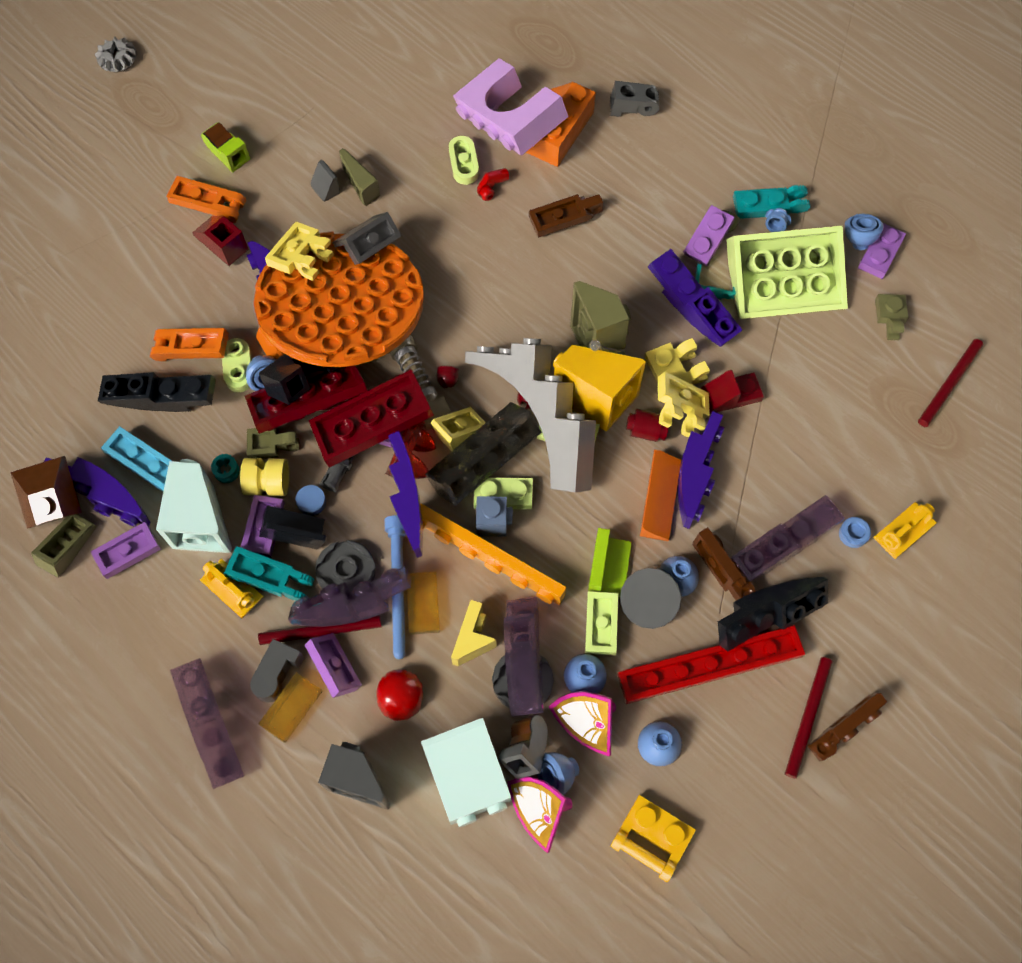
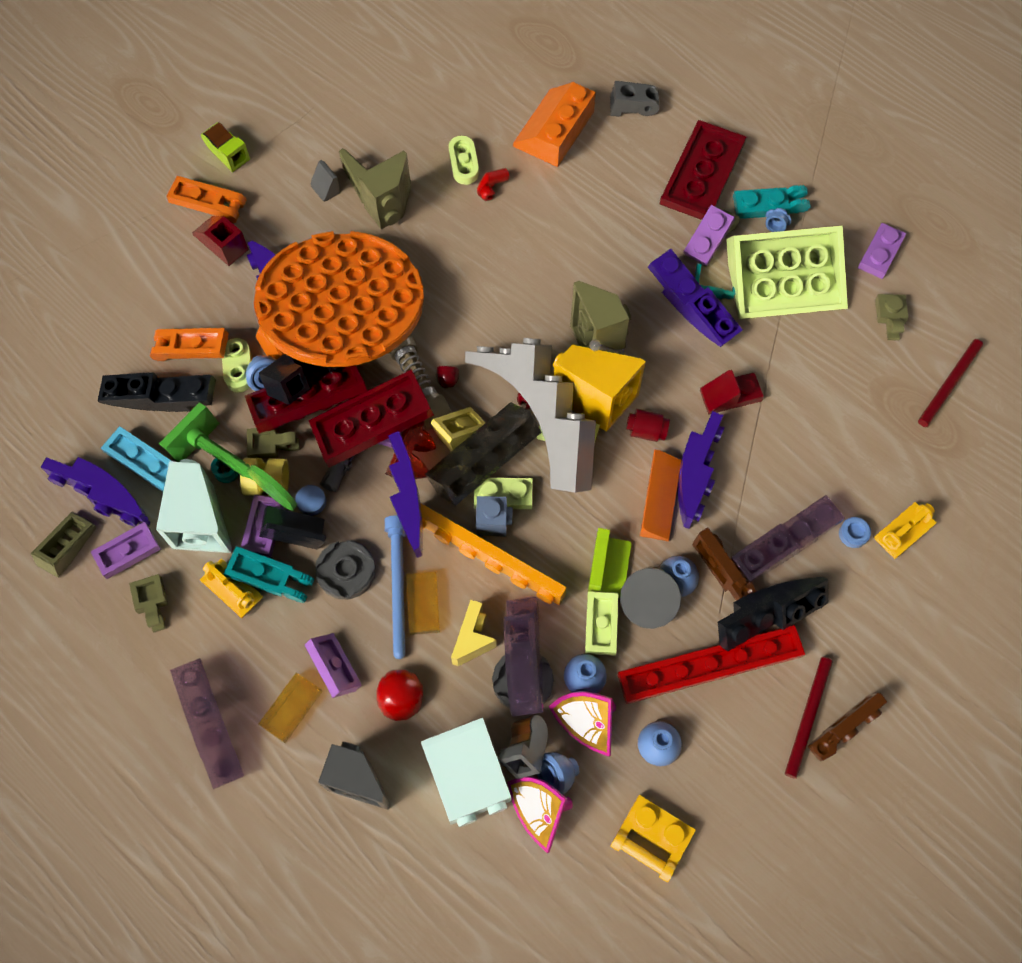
reddish brown slope [10,456,82,529] -> none
light grey gear [95,36,137,72] -> none
dark grey leg [250,639,305,703] -> none
dark red bar [258,615,382,645] -> none
light yellow plate [265,222,334,281] -> none
clear purple slope [288,566,411,627] -> none
flat silver panel [332,212,401,265] -> none
lavender arch [453,58,569,156] -> none
reddish brown hinge [529,194,603,238] -> none
light yellow plate [645,338,710,385] -> none
light yellow plate [658,372,710,437] -> none
medium blue brick [845,214,884,250] -> none
none -> olive plate [129,574,168,633]
none -> bright green piece [159,402,297,511]
none -> olive slope [358,151,411,229]
none -> dark red plate [659,120,747,220]

